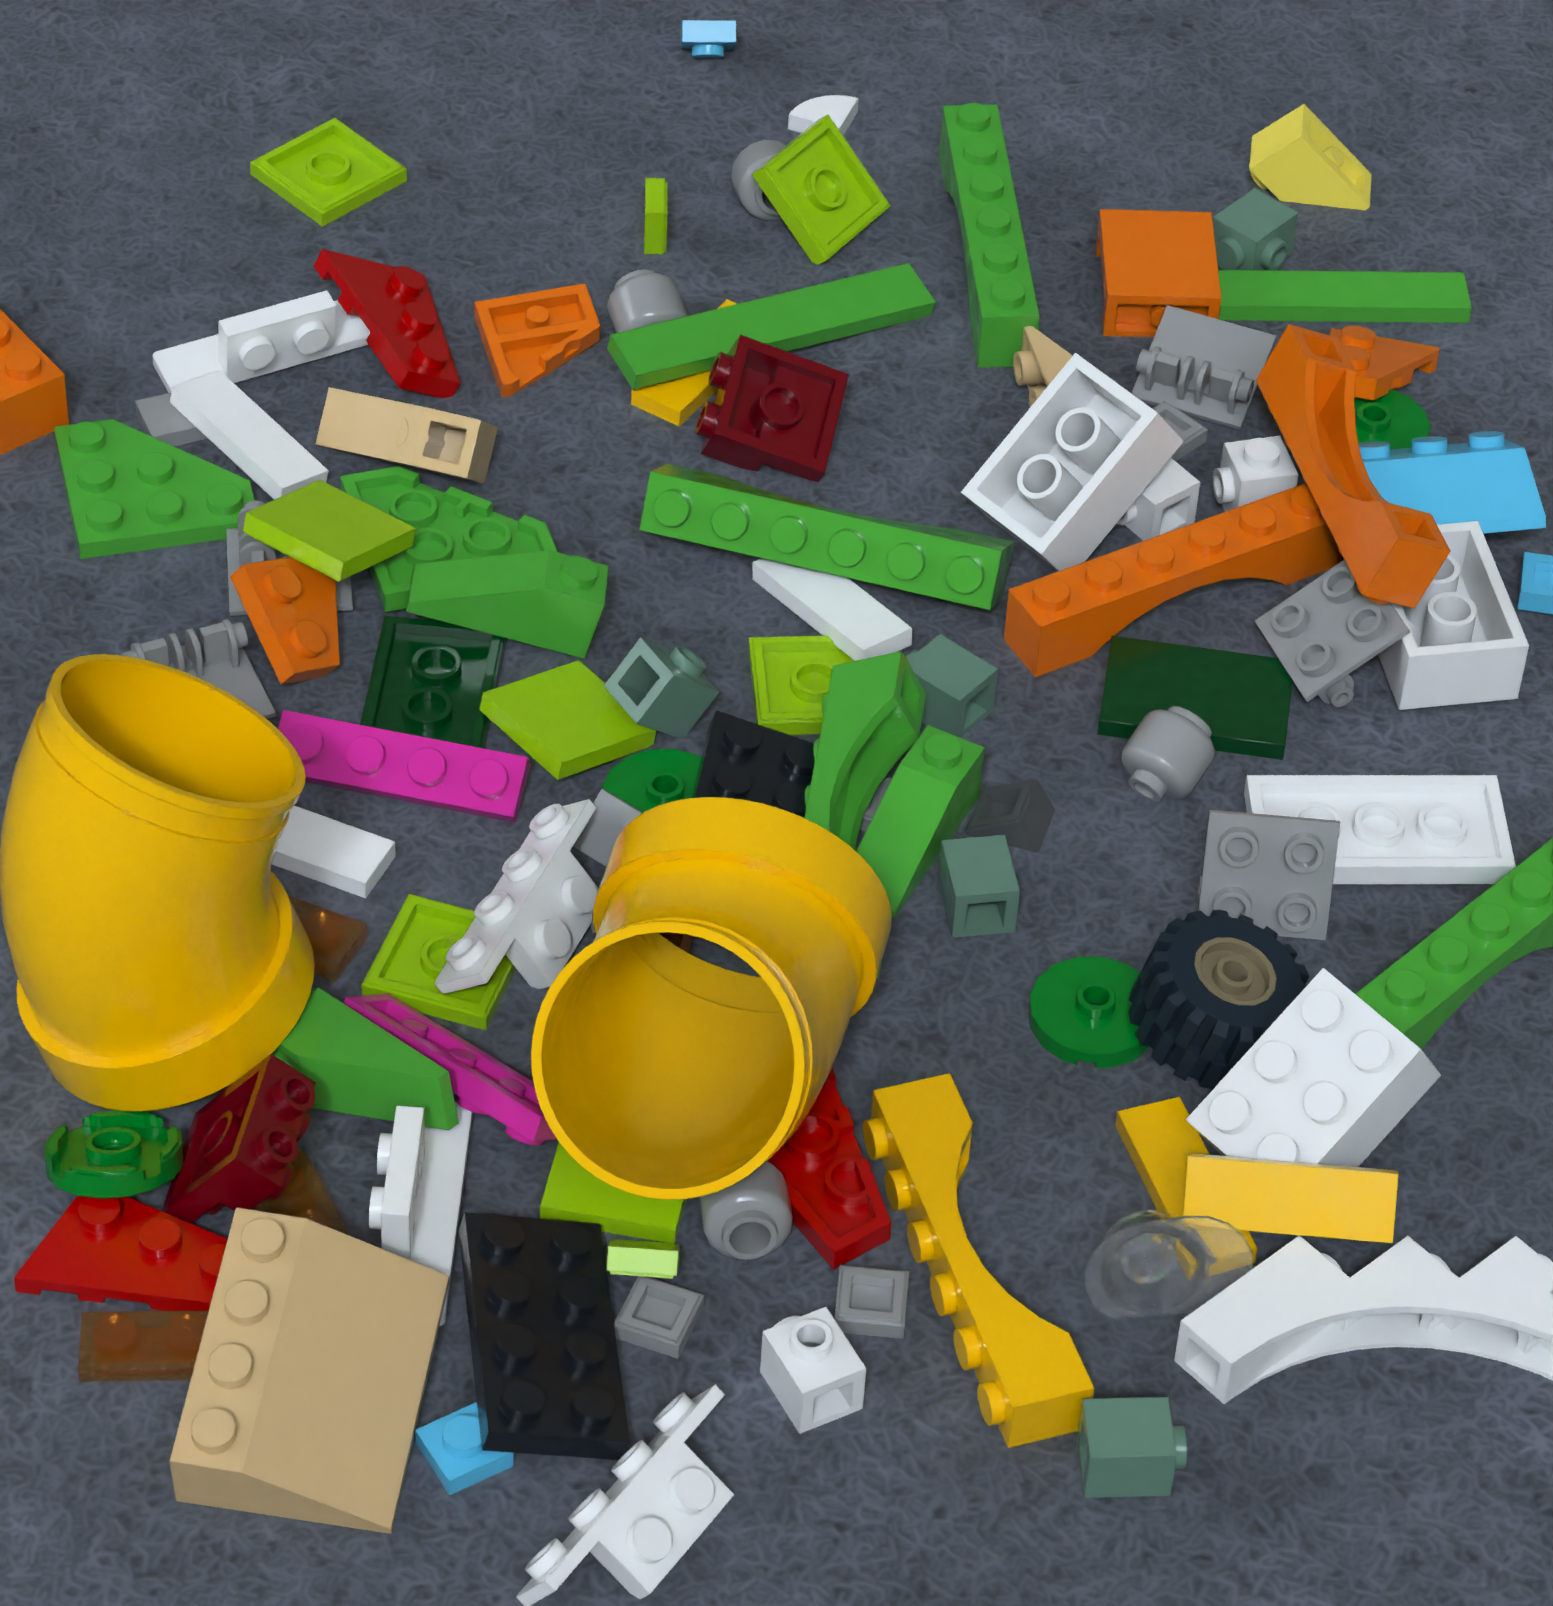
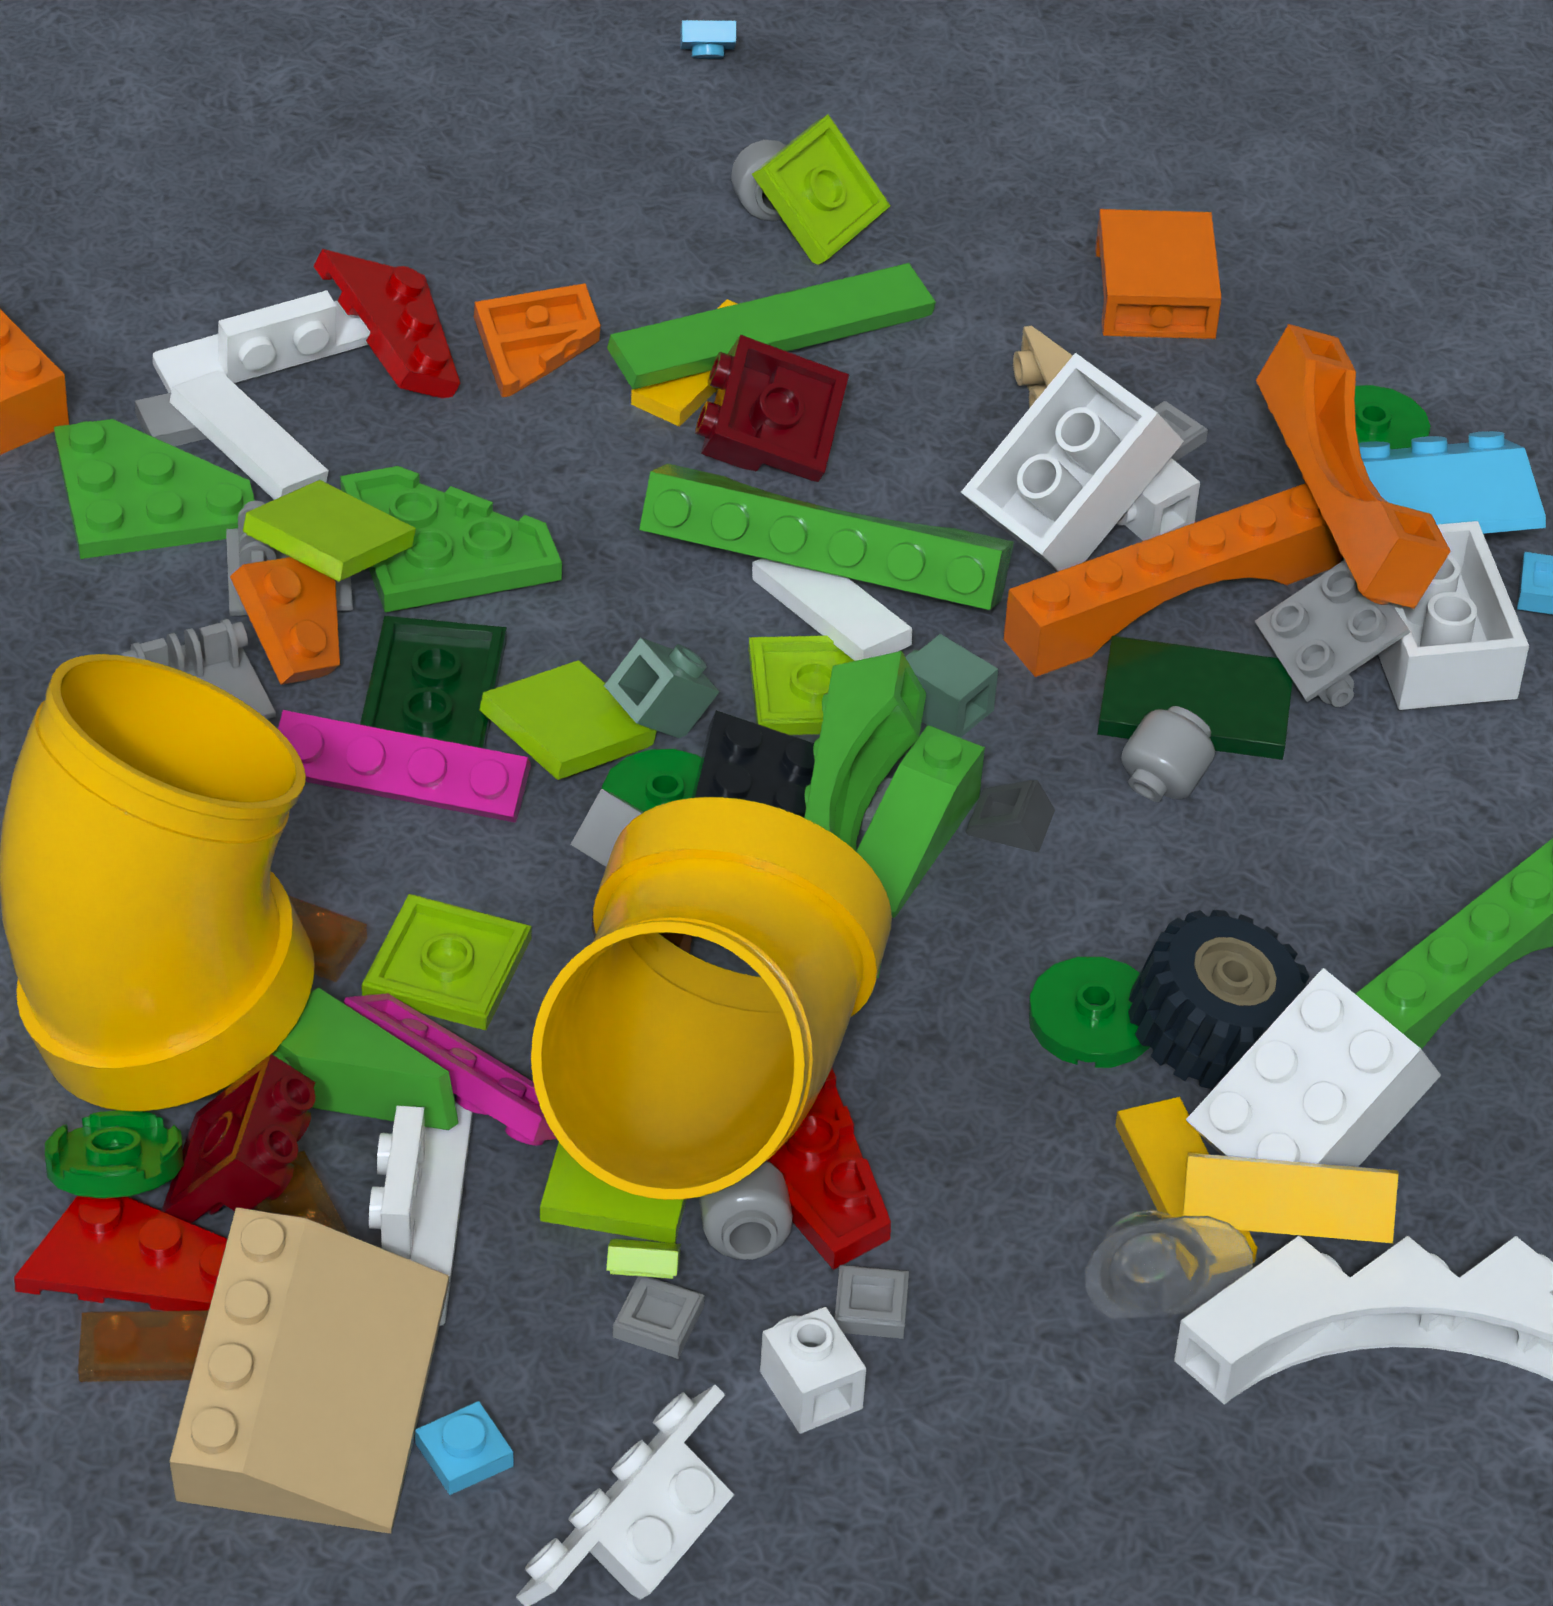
lime tile [250,118,407,227] -> none
white tile [272,806,396,898] -> none
tan slope [315,387,498,484] -> none
bright green slope [406,550,609,659] -> none
white bracket [434,799,599,994] -> none
black plate [459,1212,630,1460] -> none
light grey head [607,269,688,333] -> none
lime tile [644,178,668,254] -> none
white tile [788,95,858,135] -> none
yellow arch [862,1073,1094,1448] -> none
sand green brick [938,835,1020,938] -> none
bright green arch [939,103,1039,368] -> none
sand green brick [1077,1397,1187,1498] -> none
light grey hinge [1131,305,1276,430] -> none
light grey hinge [1197,810,1340,940] -> none
sand green brick [1212,188,1298,270] -> none
white brick [1212,436,1299,512] -> none
bright green tile [1218,270,1472,323] -> none
white plate [1244,775,1516,884] -> none
light yellow slope [1249,104,1372,210] -> none
orange wing [1330,326,1440,401] -> none

